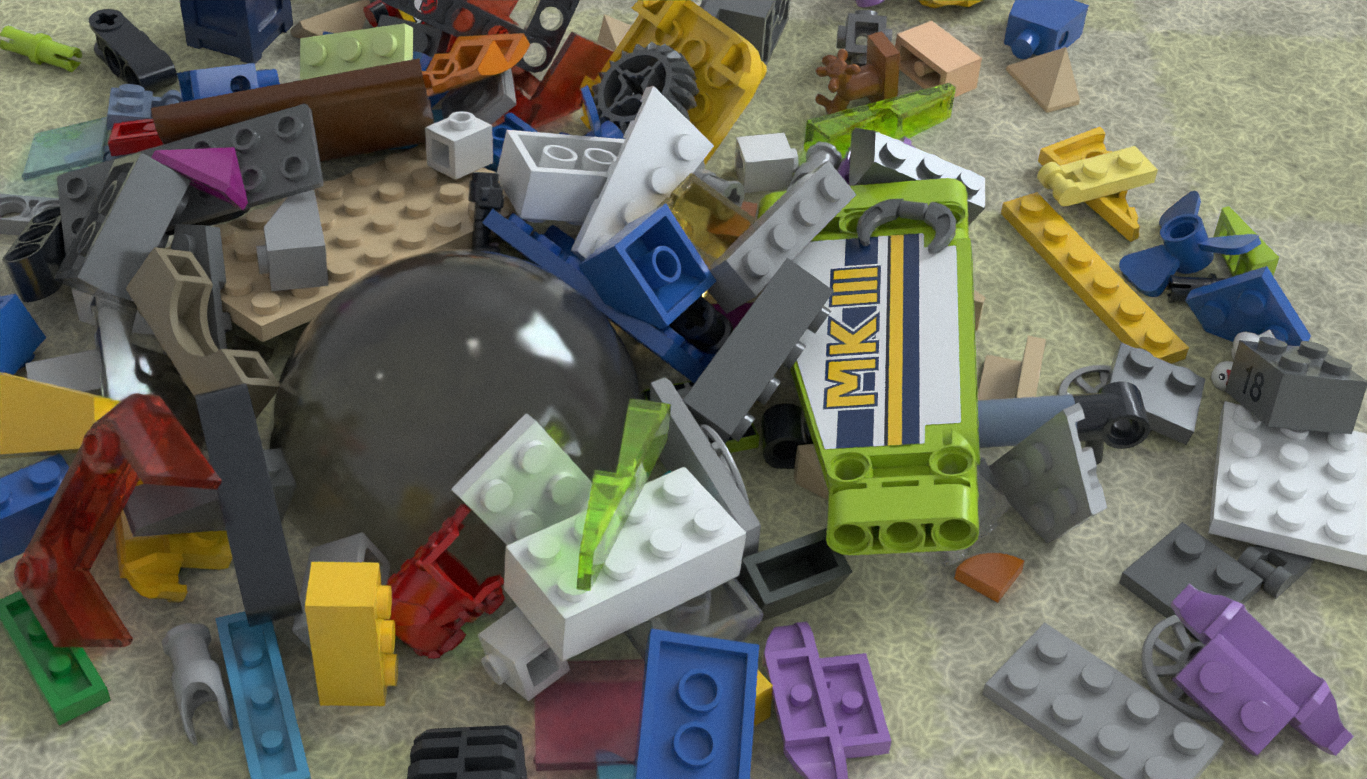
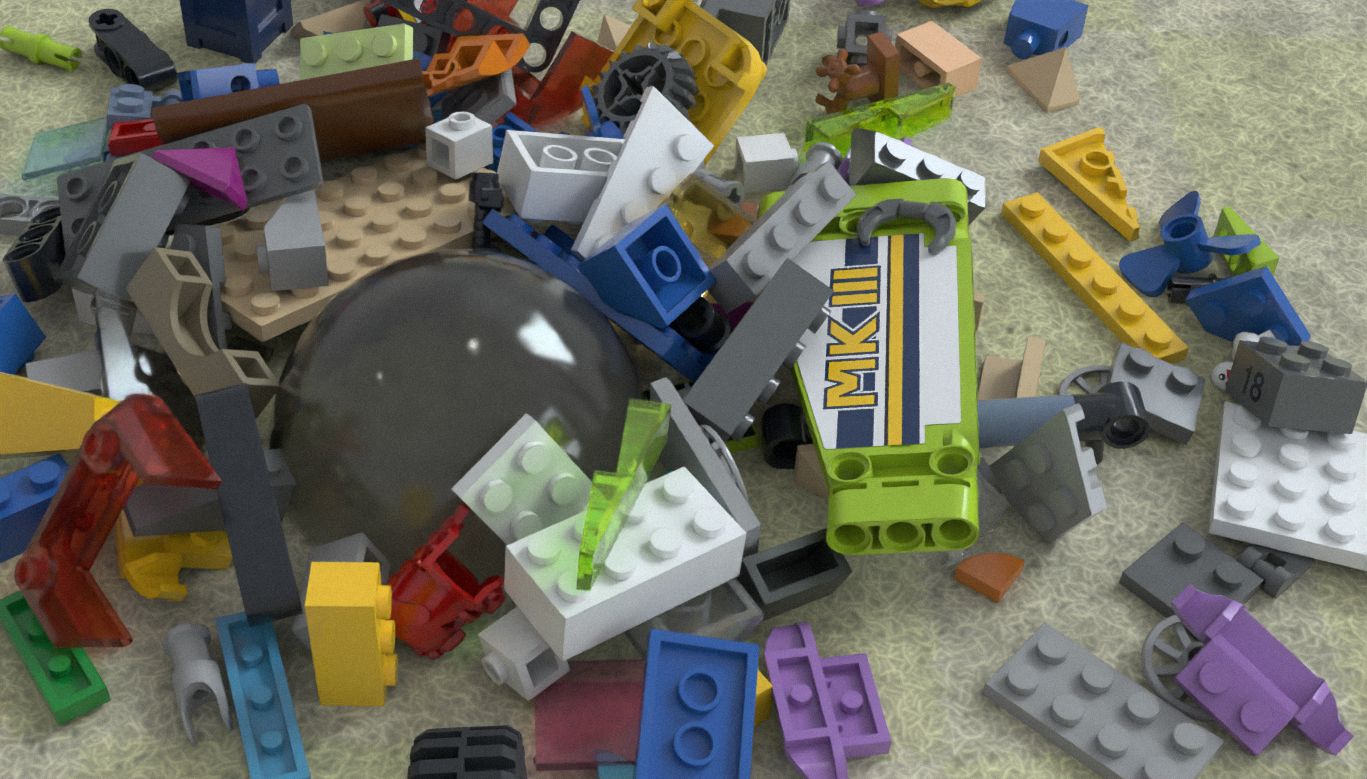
light yellow plate [1037,146,1158,207] -> none

